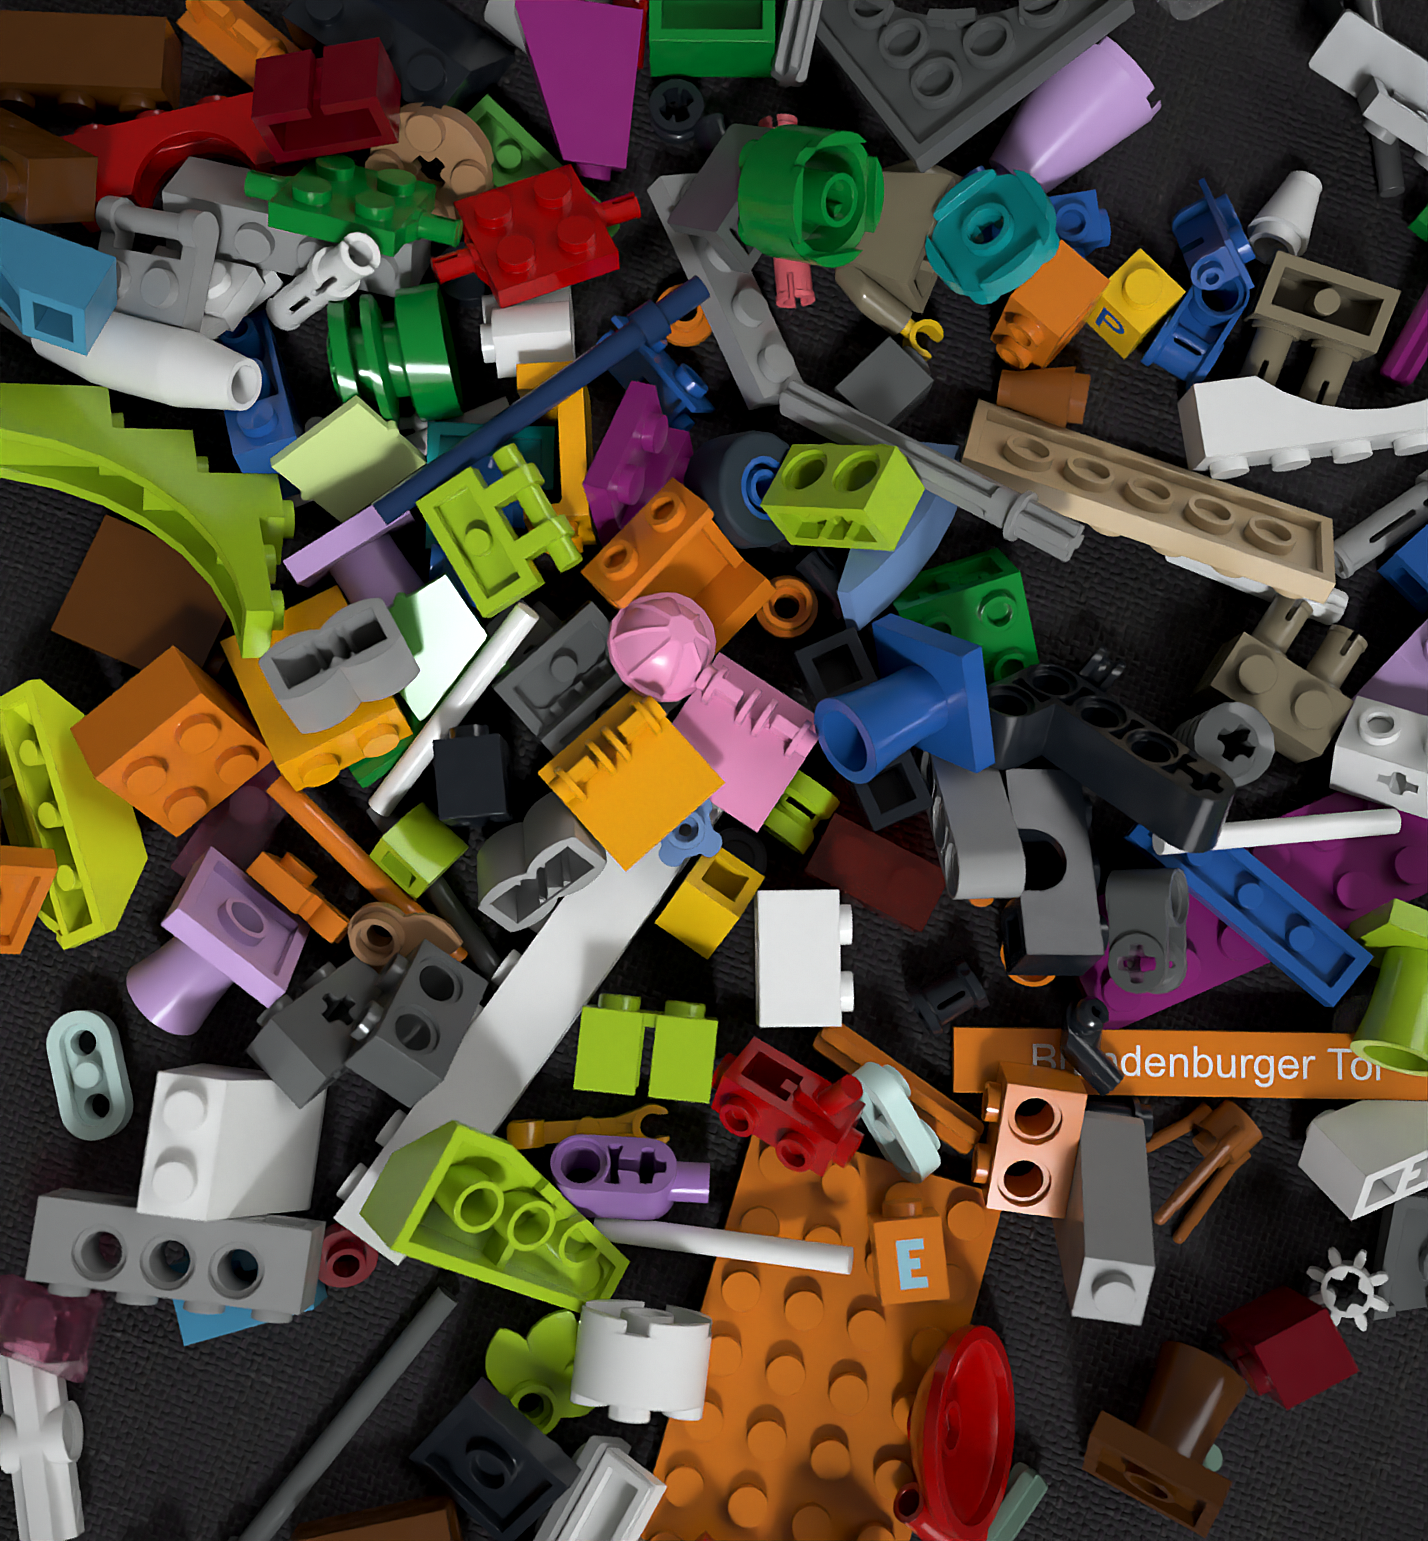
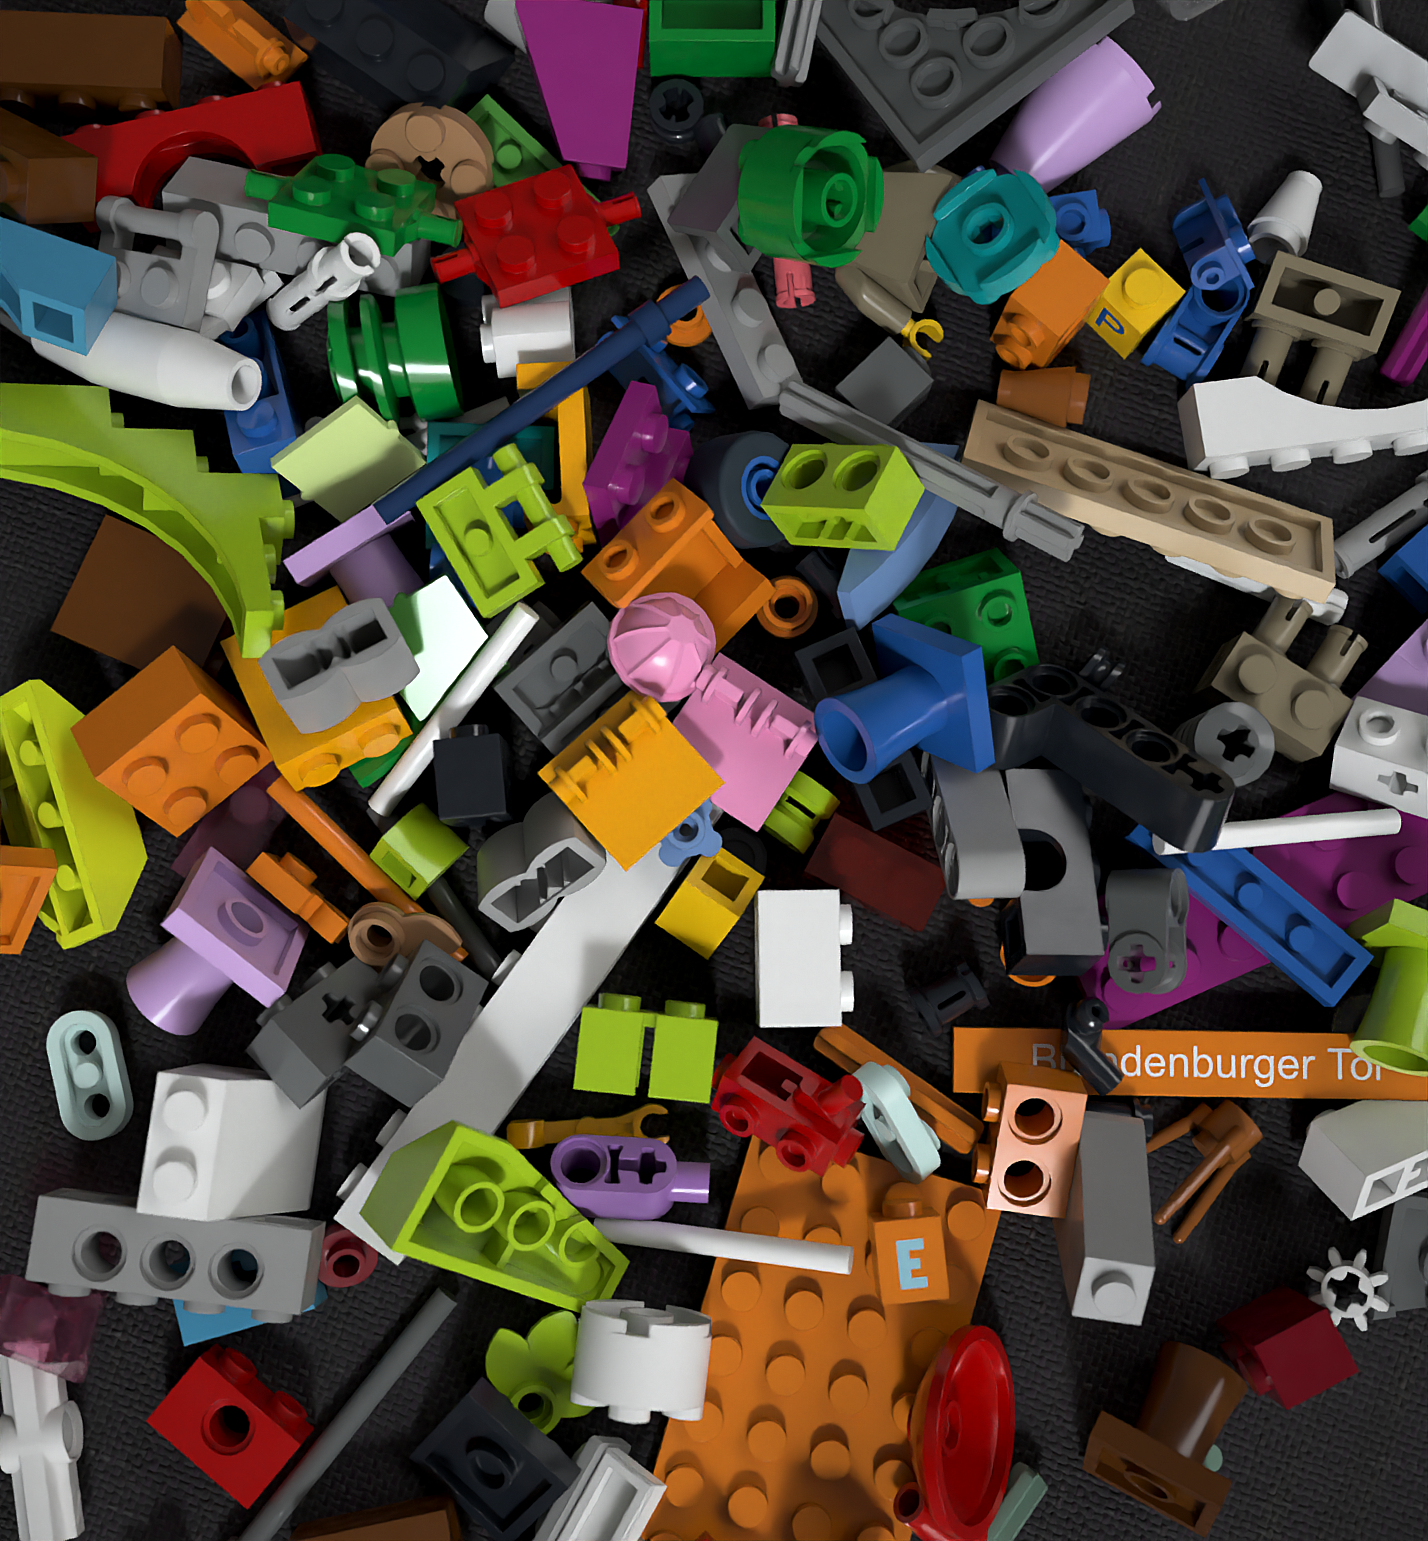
dark red piece [251,37,401,164] -> none
none -> red brick [146,1343,315,1510]

